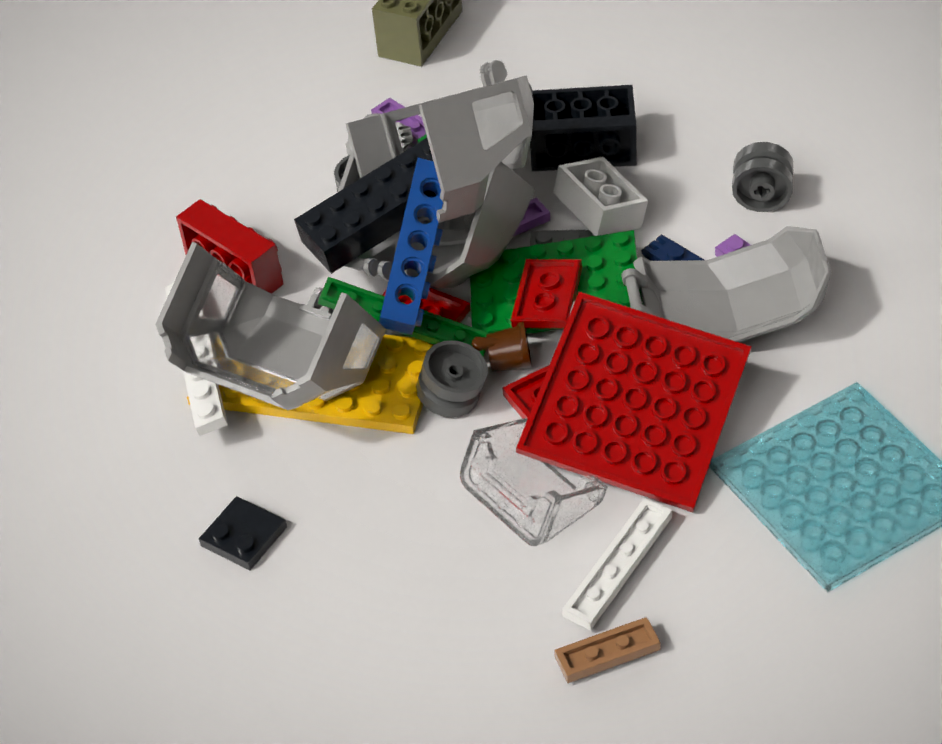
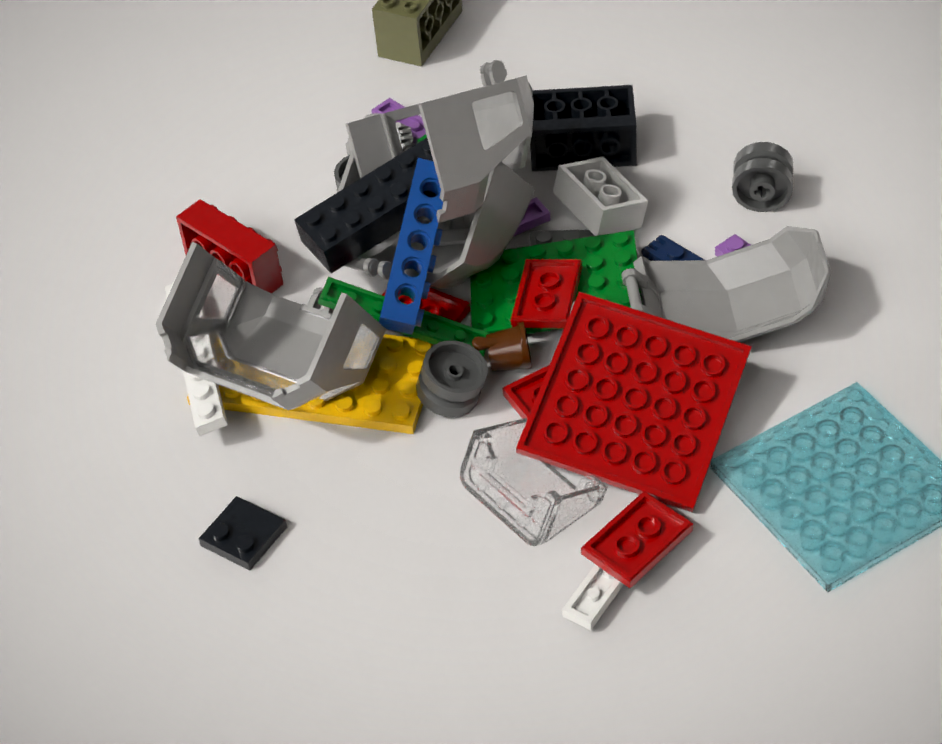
medium nougat plate [554,617,661,683] -> none
none -> red tile [581,491,693,589]

